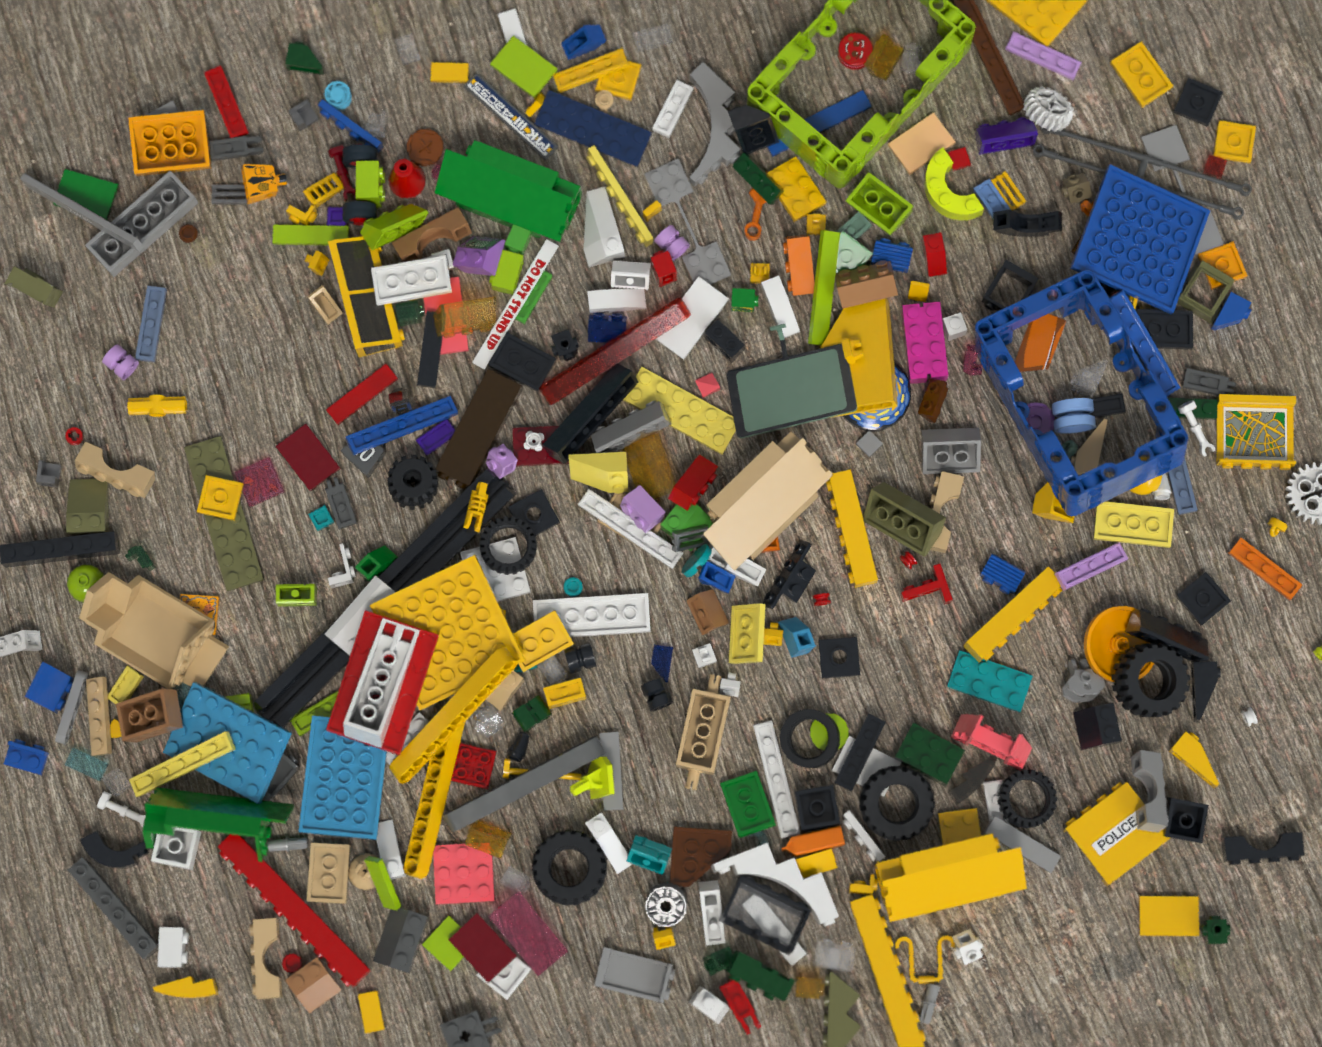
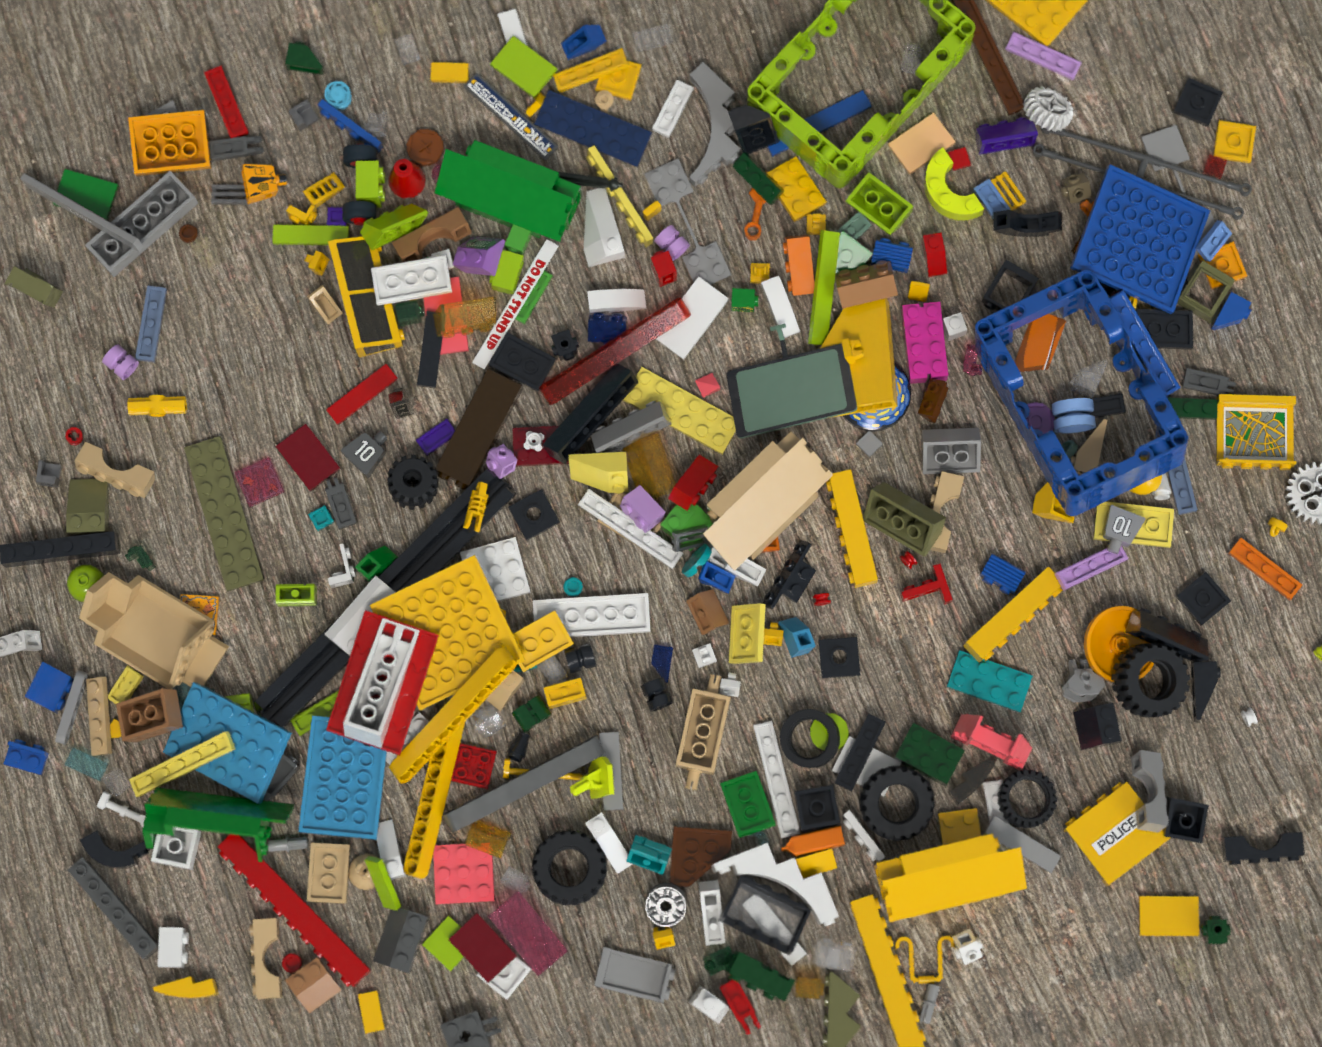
yellow tile [197,475,244,521] -> none
dark red piece [327,145,356,202] -> none
blue plate [346,396,458,455] -> none
black tyre [480,516,537,575] -> none
white brick [611,261,651,290] -> none
black brick [704,319,745,363] -> none
red head [838,33,873,70] -> none
yellow bracket [849,874,878,895] -> none
clear yellow bracket [865,34,904,81] -> none
yellow plate [1110,41,1174,108] -> none
yellow slope [1169,732,1219,789] -> none
white piece [1178,400,1215,457] -> none
none -> pearl dark grey wheel [559,172,623,192]
none -> light grey torso [1103,505,1146,554]
none -> medium blue plate [1195,220,1232,262]

